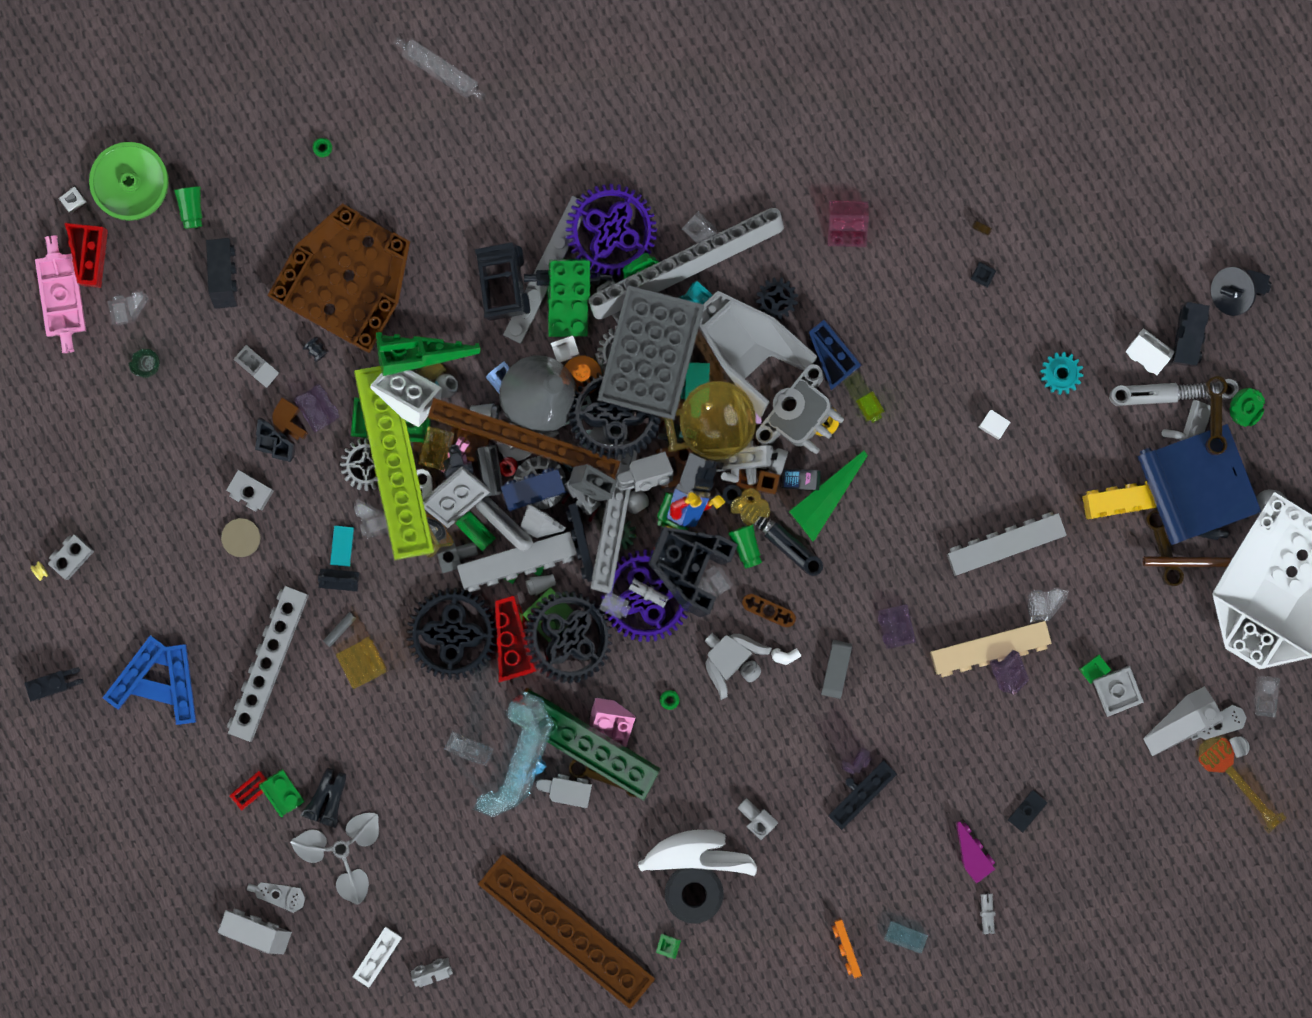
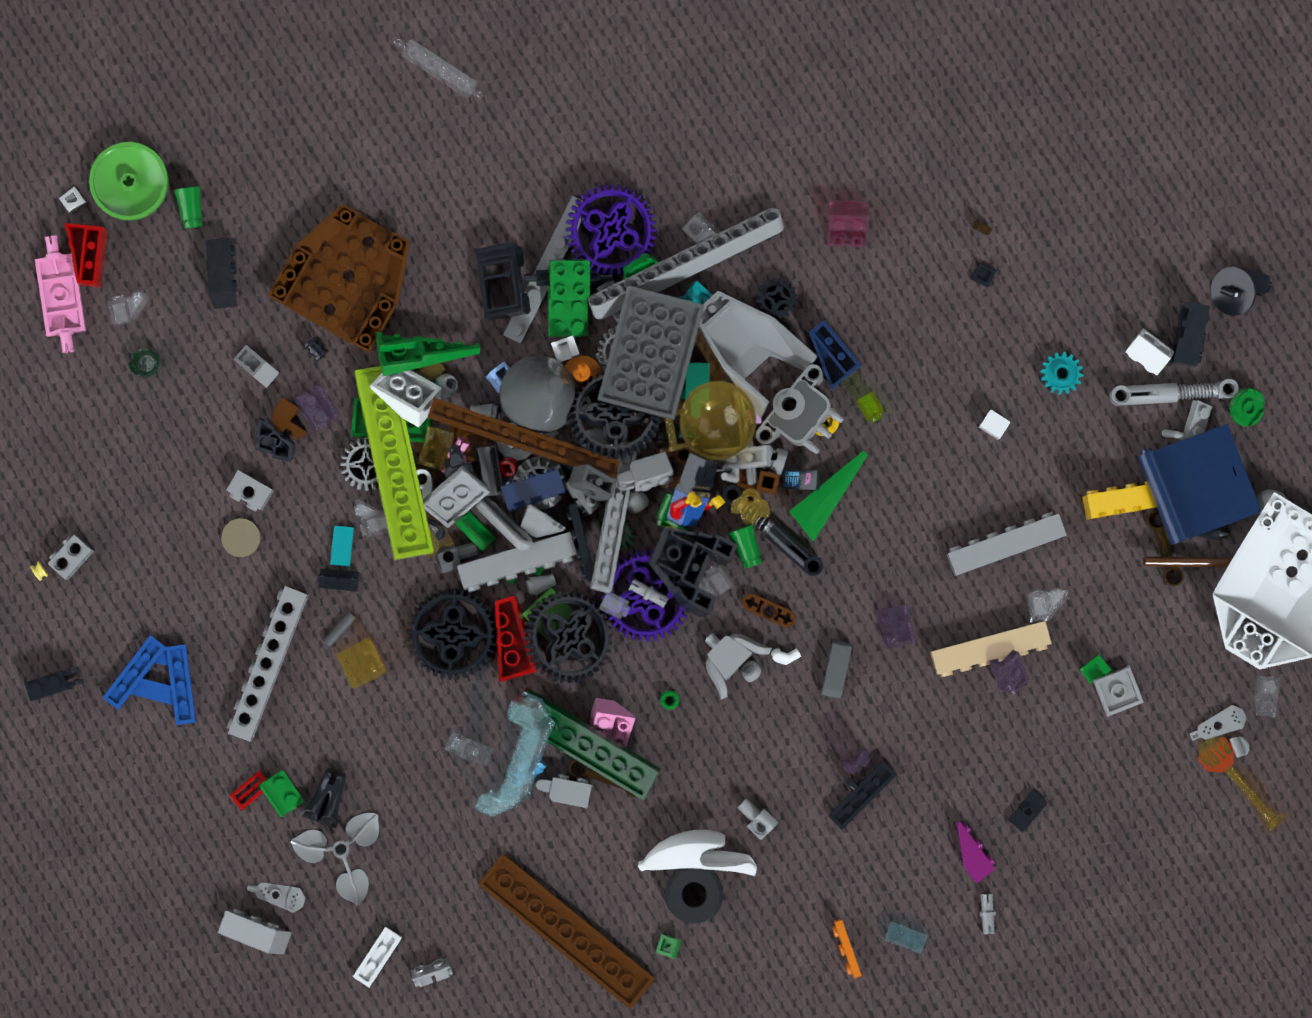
green plate [313,138,332,157] -> none
light grey wedge [1143,686,1224,756] -> none
dark brown piece [1205,376,1227,456] -> none

